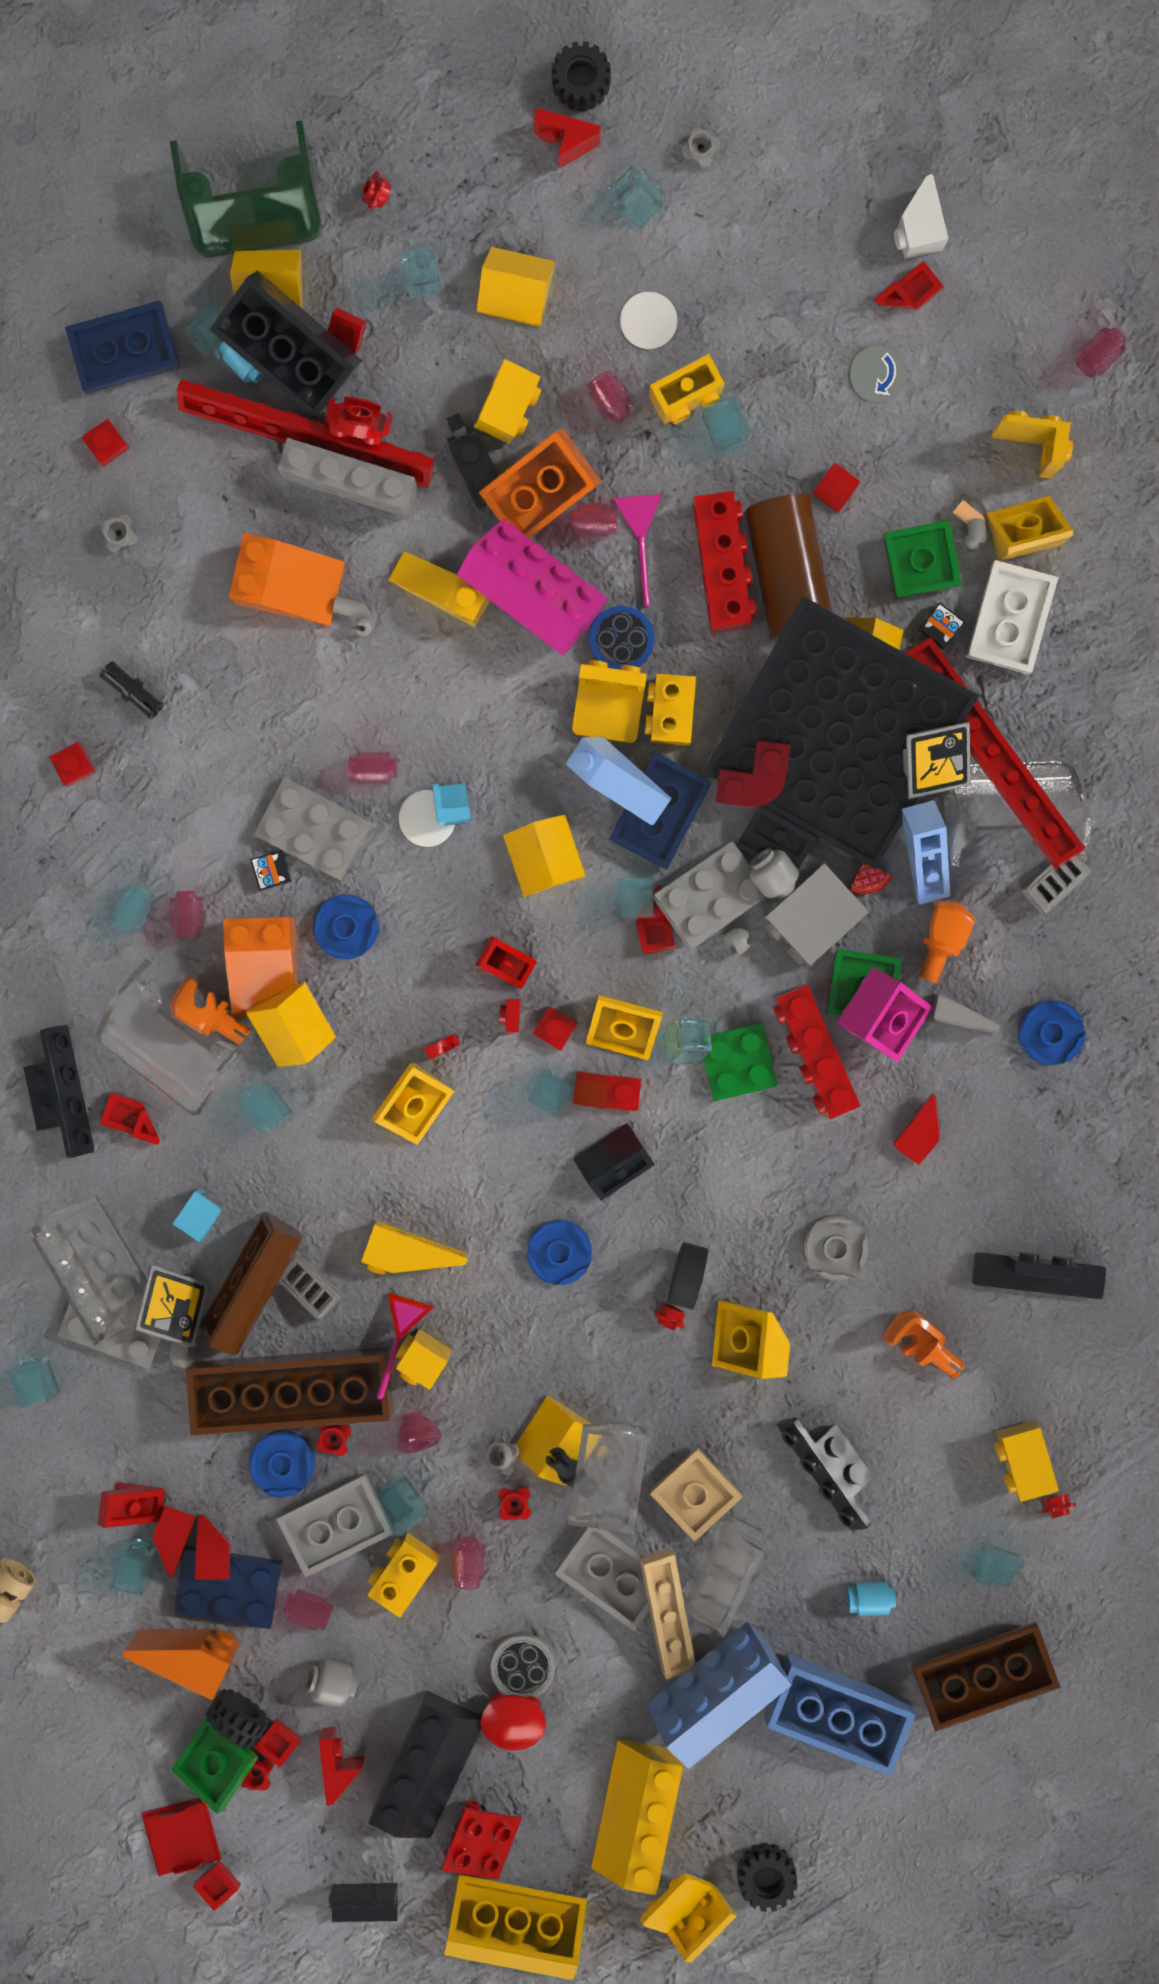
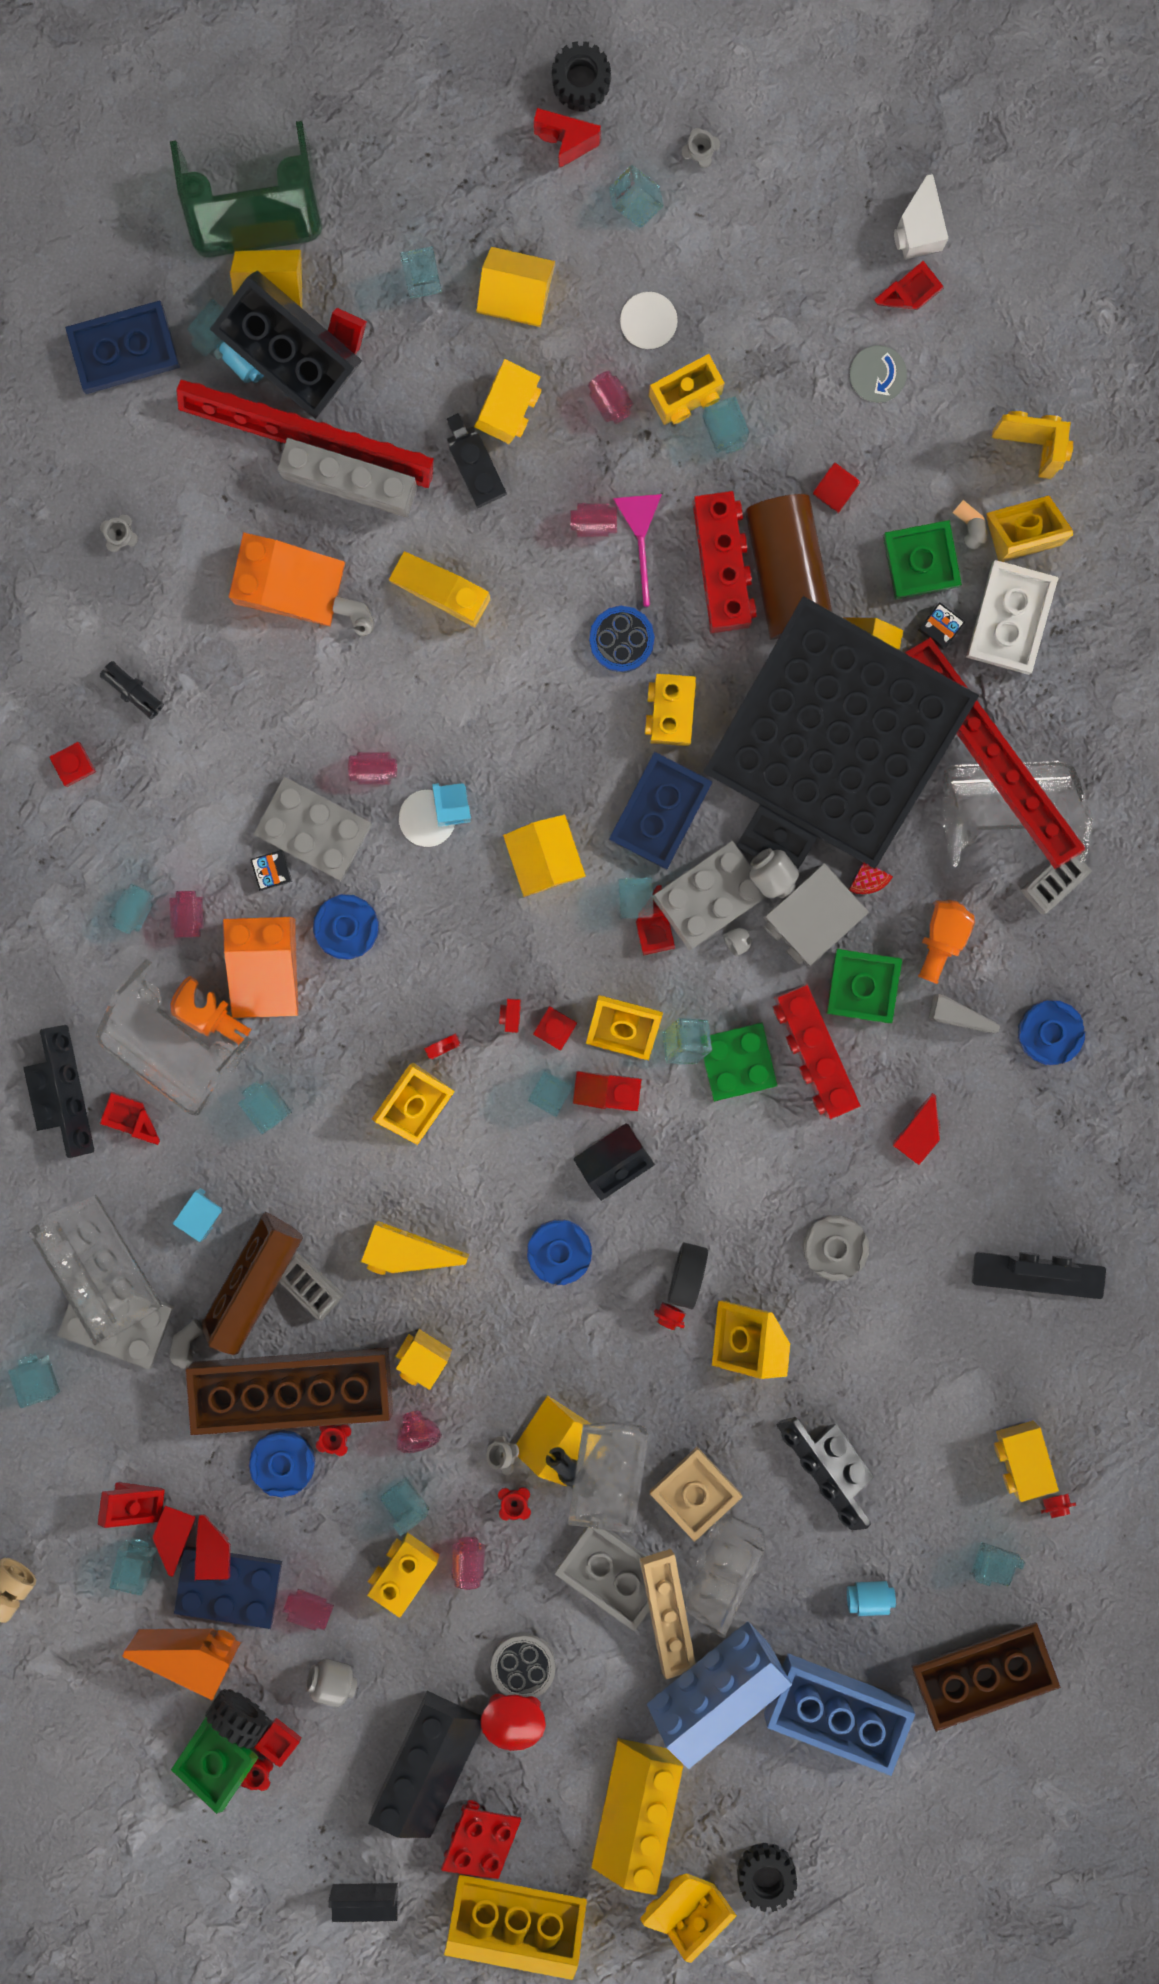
red plate [81,418,129,467] -> none
piece [134,1265,209,1348] -> none
red piece [141,1797,222,1876] -> none
red plate [193,1860,241,1911] -> none
yellow slope [246,981,336,1067] -> none
light grey plate [276,1472,395,1578] -> none
red slope [319,1726,365,1805] -> none
red plate [325,397,393,445] -> none
red plate [362,171,391,210] -> none
dark pink piece [377,1293,434,1399] -> none
dark pink brick [457,519,608,655] -> none
red slope [475,936,537,989] -> none
orange slope [479,428,602,538] -> none
light blue slope [566,737,672,825] -> none
yellow bracket [572,660,647,743] -> none
dark red plate [715,740,791,807] -> none
dark pink slope [837,967,932,1063] -> none
orange piece [882,1309,965,1379] -> none
light blue slope [902,800,950,905] -> none
piece [903,722,971,799] -> none
clear pink brick [1076,327,1126,378] -> none

